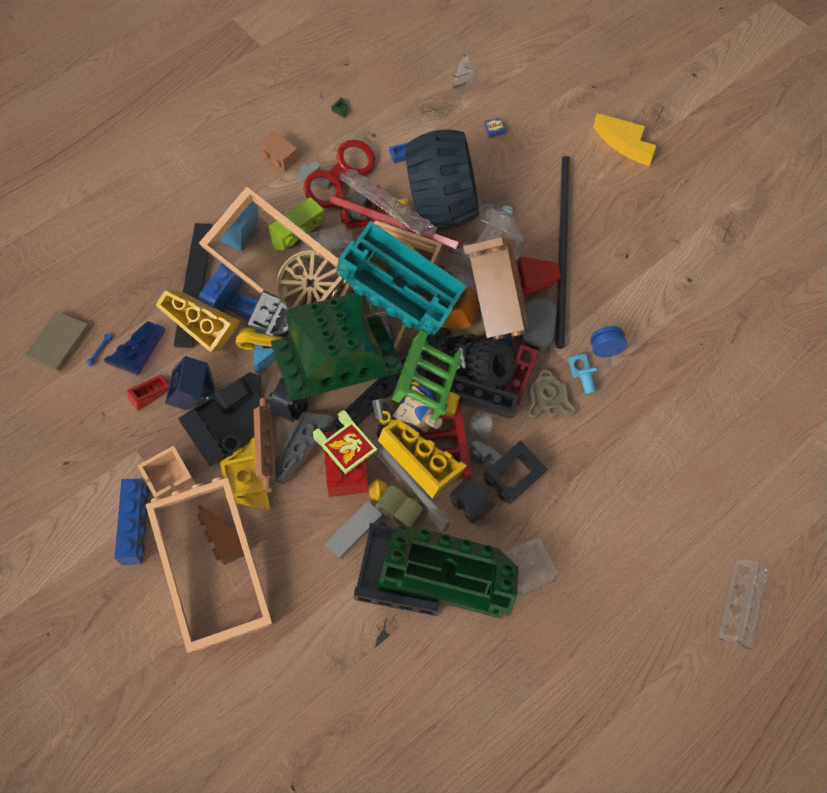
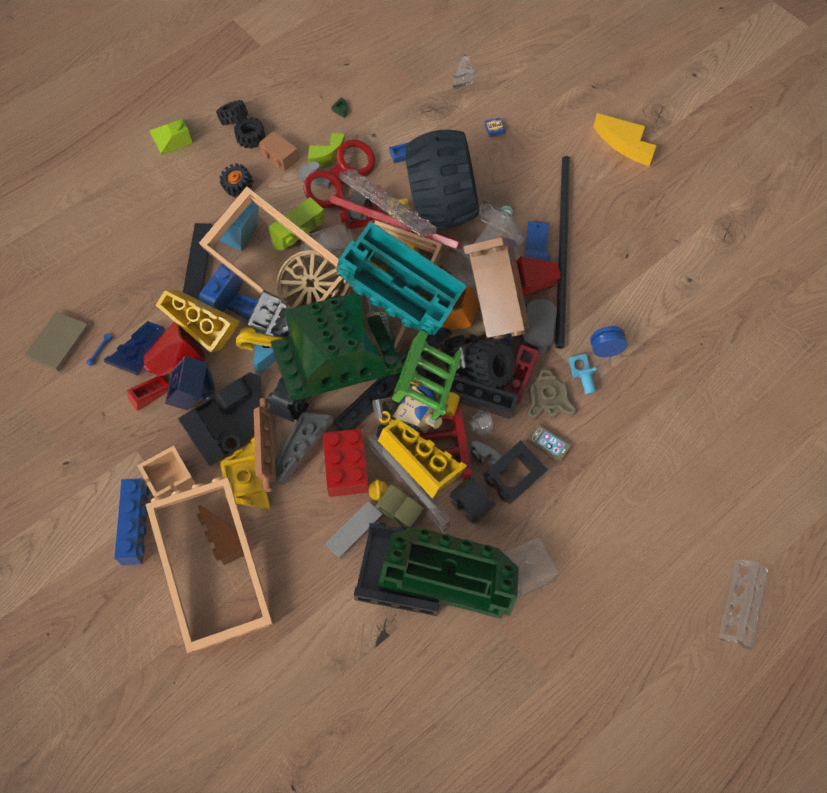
flag [313,410,377,474] -> none
none -> red slope [144,321,205,377]
none -> lime slope [149,118,192,155]
none -> black tyre [216,100,248,125]
none -> black wheel [219,163,253,197]
none -> black tyre [234,117,265,149]
none -> lime brick [308,133,345,168]
none -> blue door [525,221,551,261]
none -> tile [527,425,571,462]

